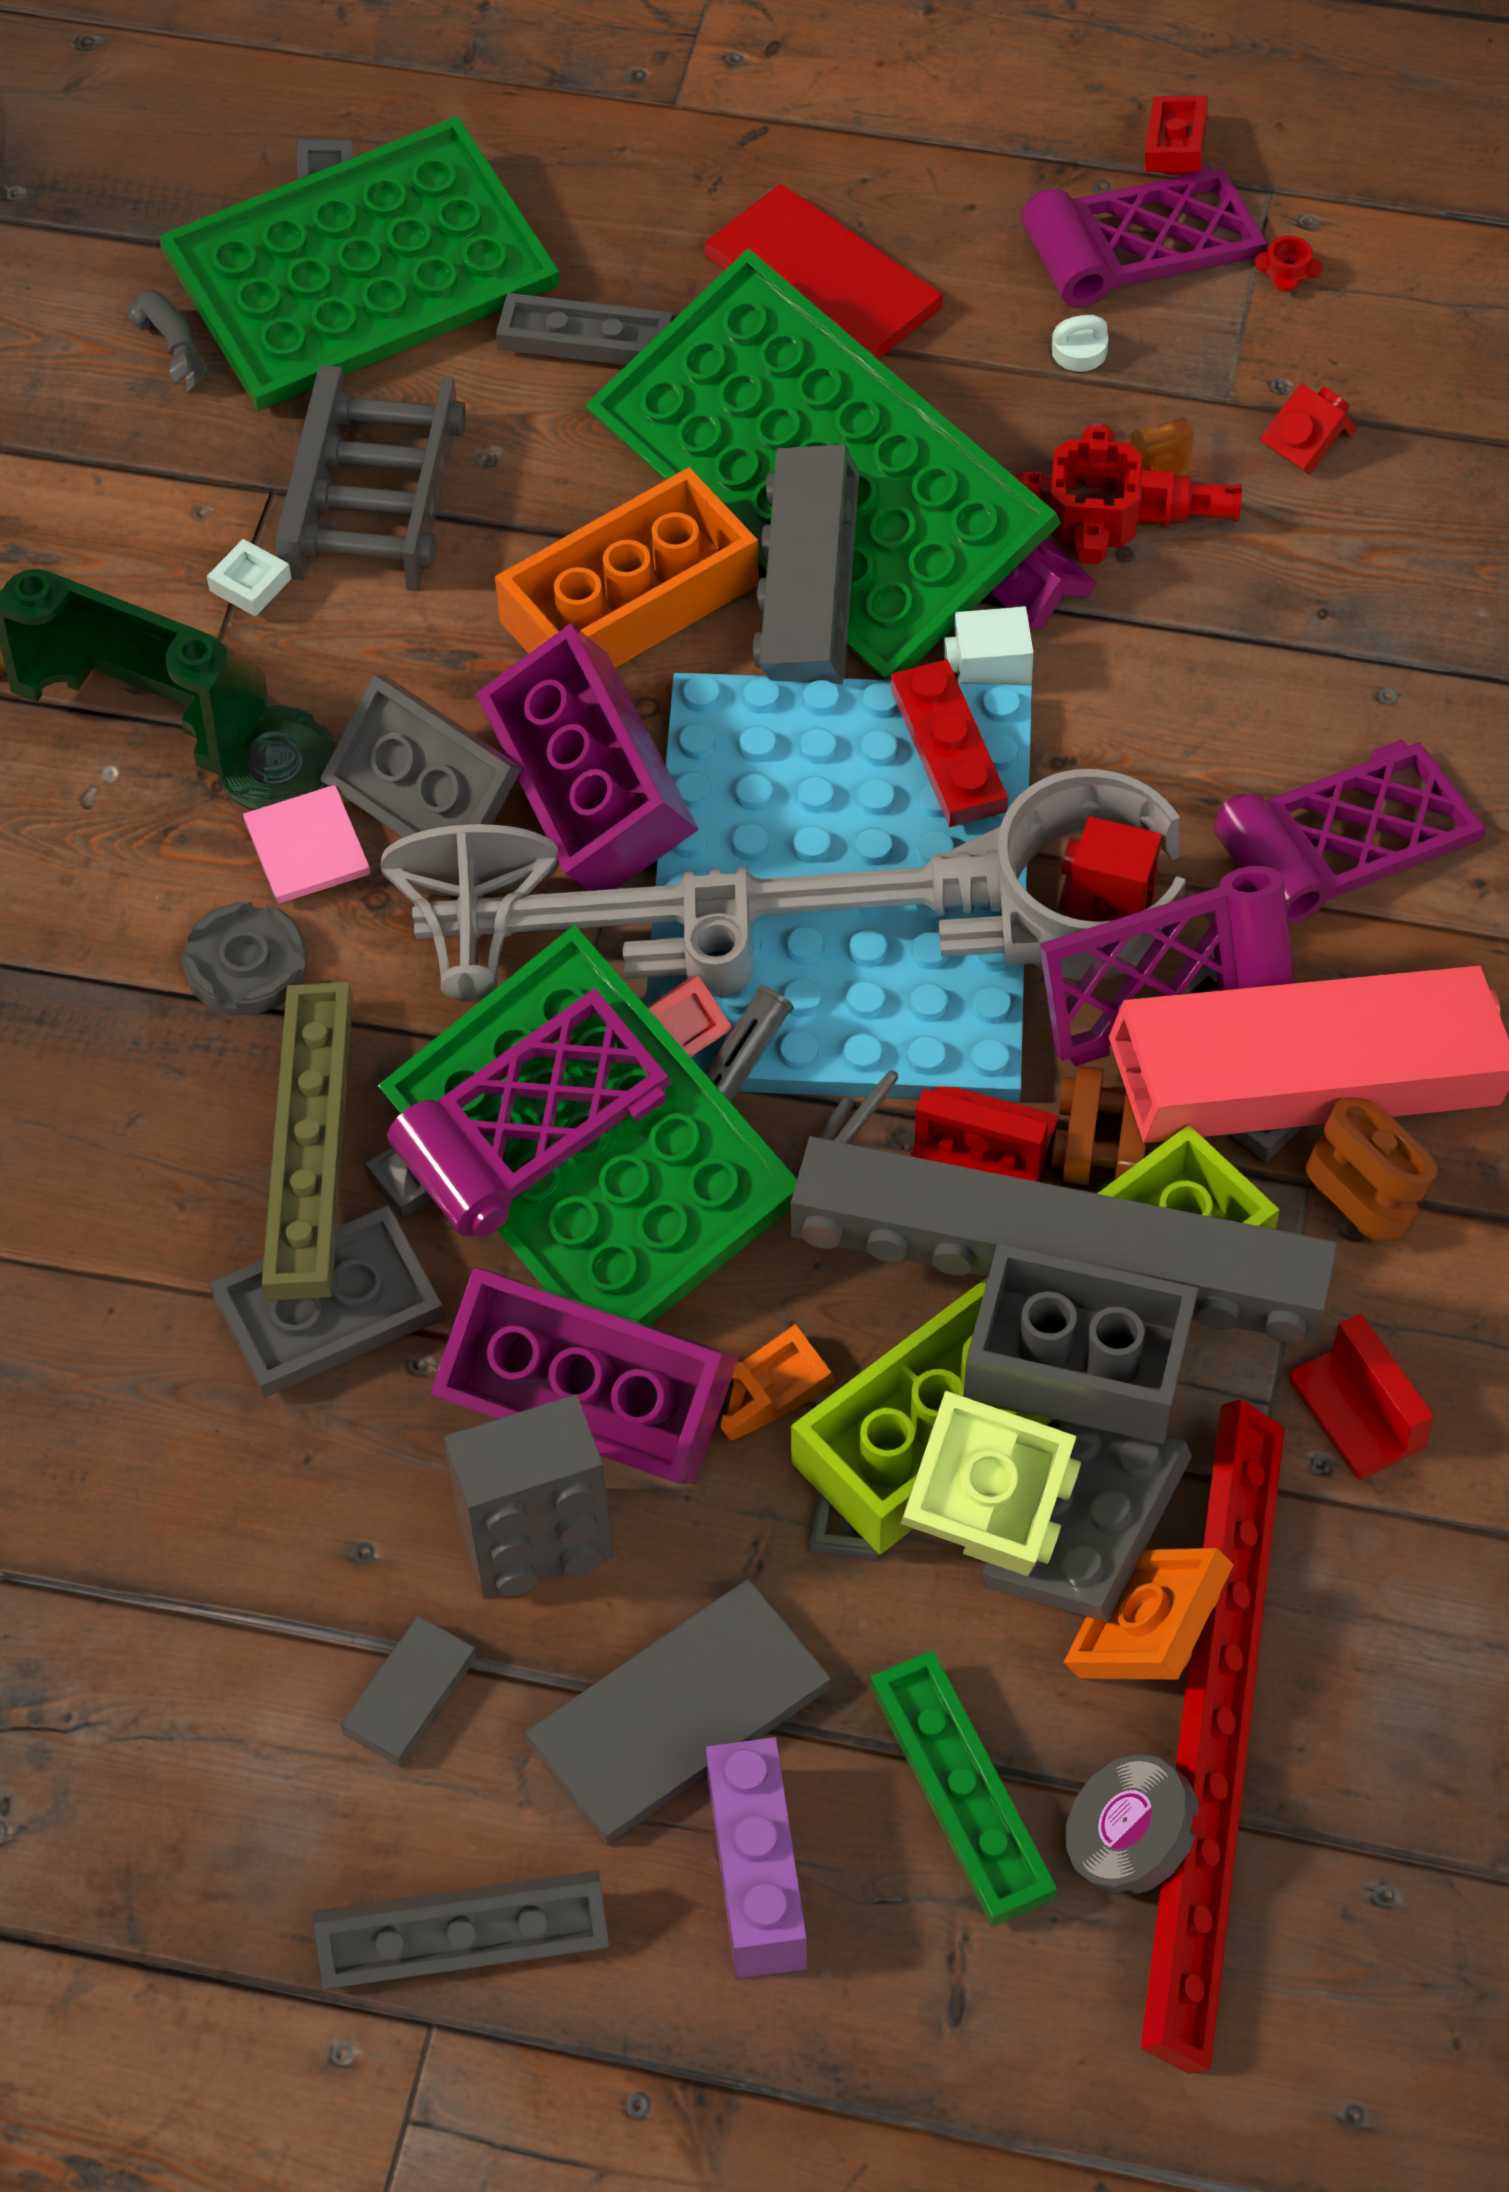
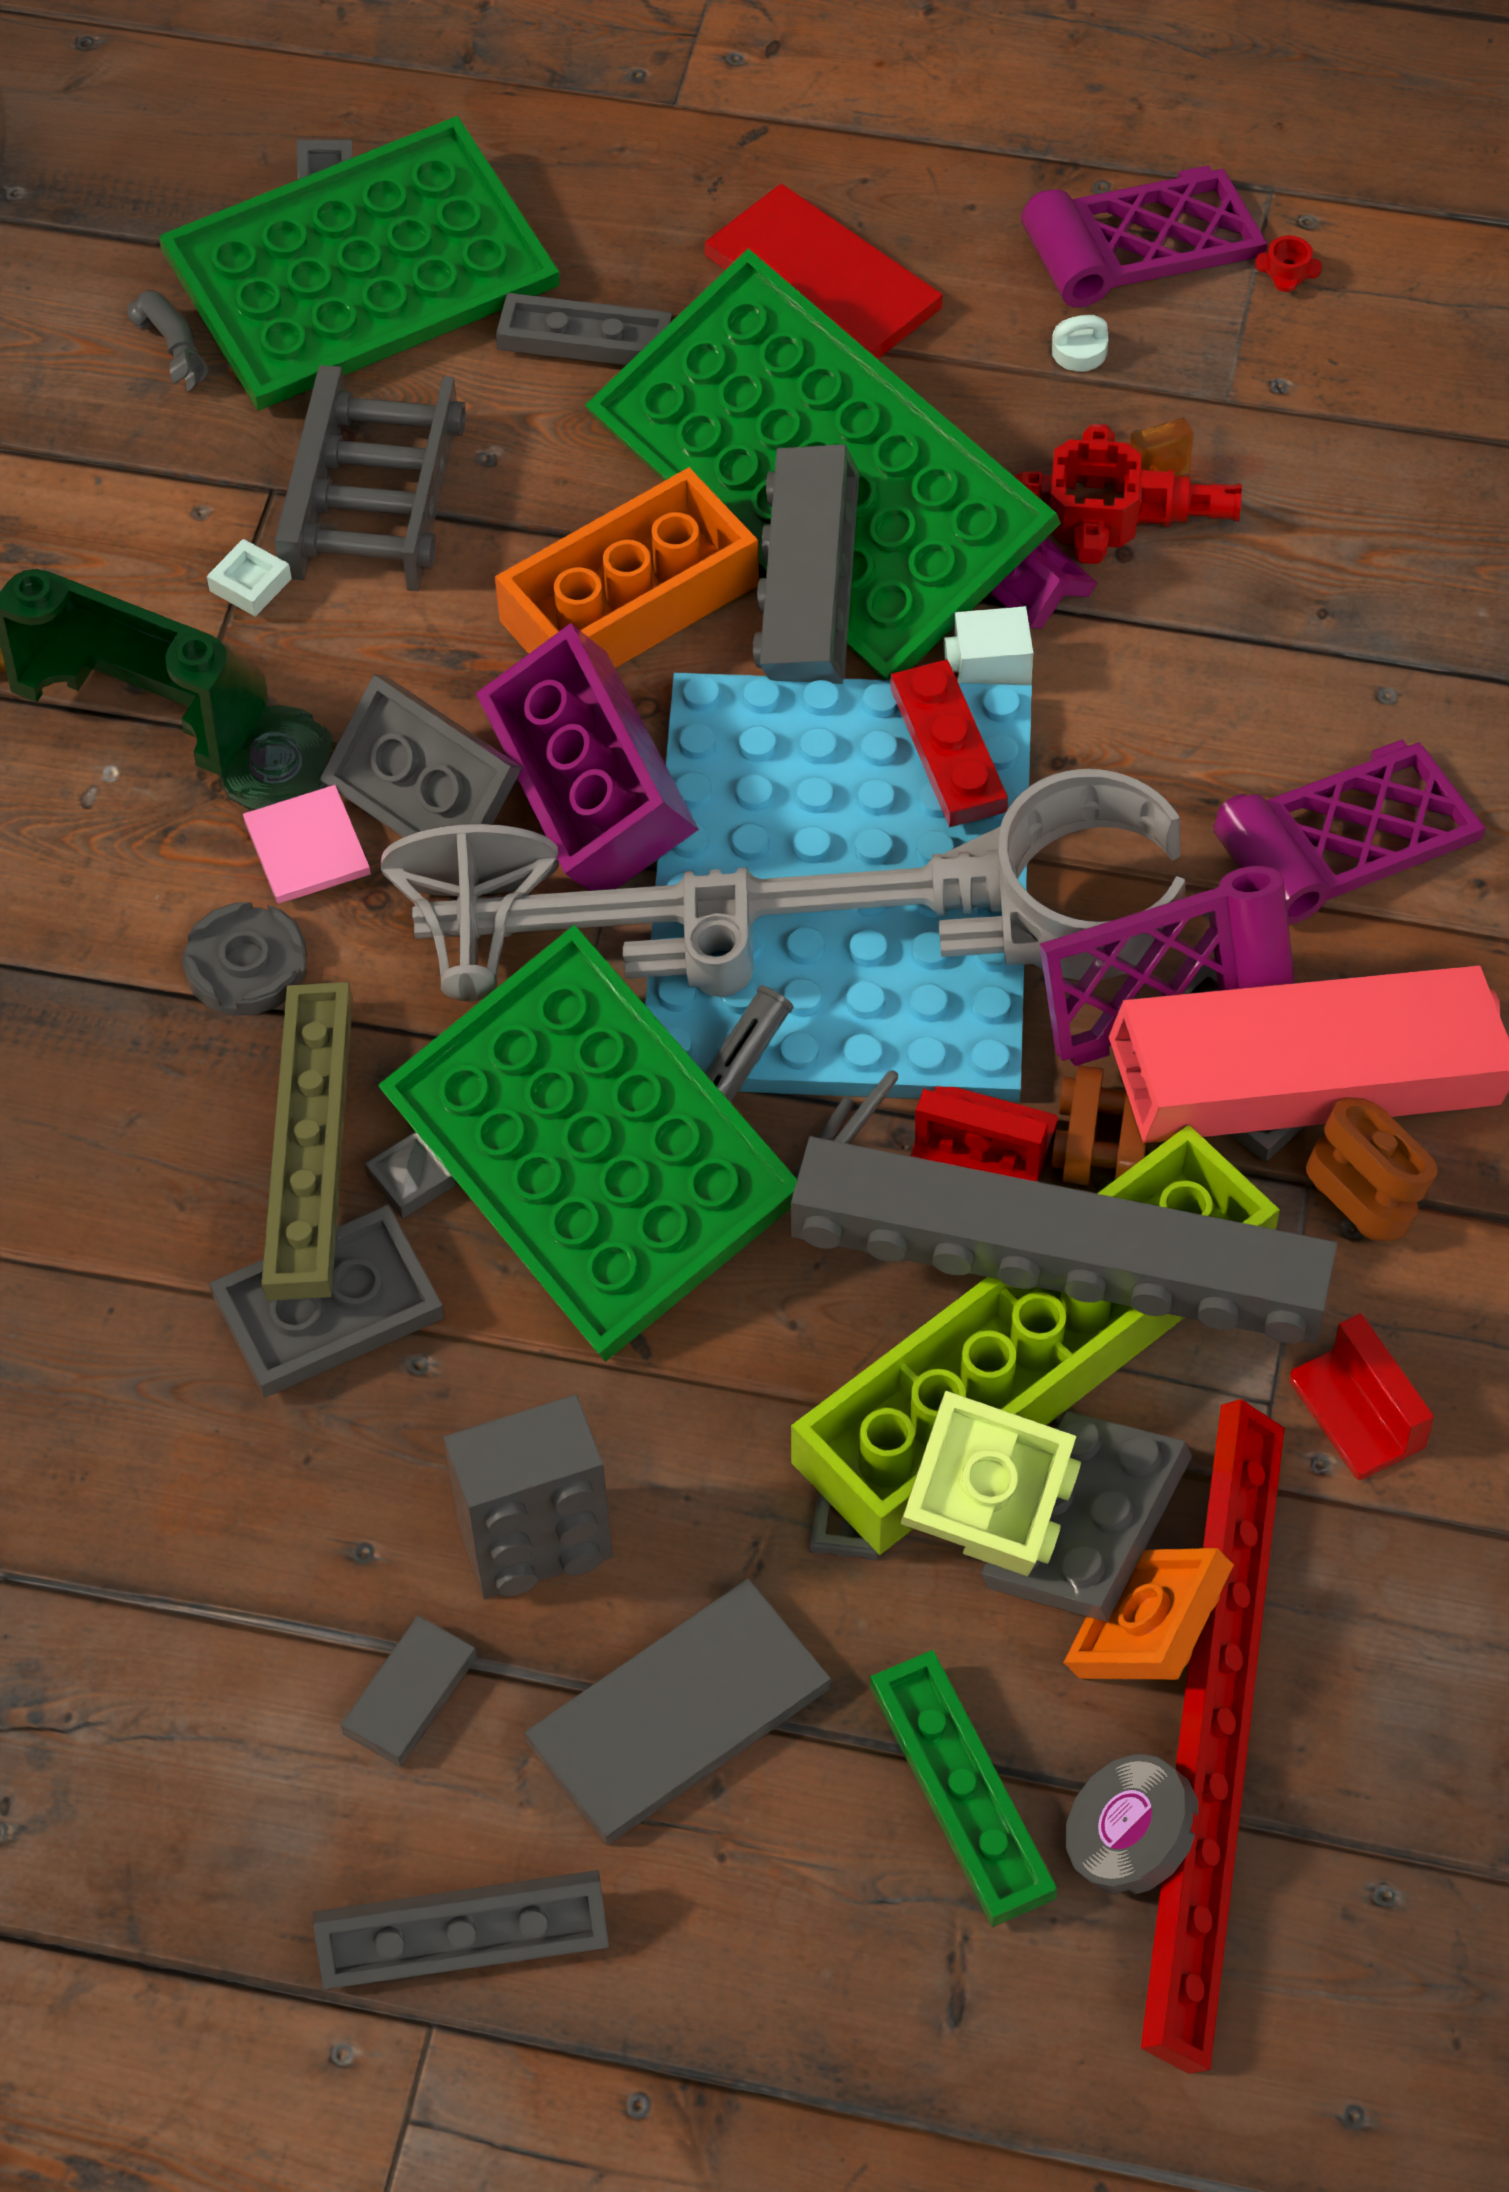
magenta piece [387,988,671,1237] -> none
magenta brick [430,1267,739,1484] -> none
plate [647,975,733,1057] -> none
medium lavender brick [706,1737,807,1979] -> none
orange slope [720,1324,837,1441] -> none
dark grey brick [963,1243,1198,1444] -> none
red brick [1059,816,1162,922] -> none
red plate [1145,95,1208,176] -> none
red bracket [1259,383,1358,475] -> none

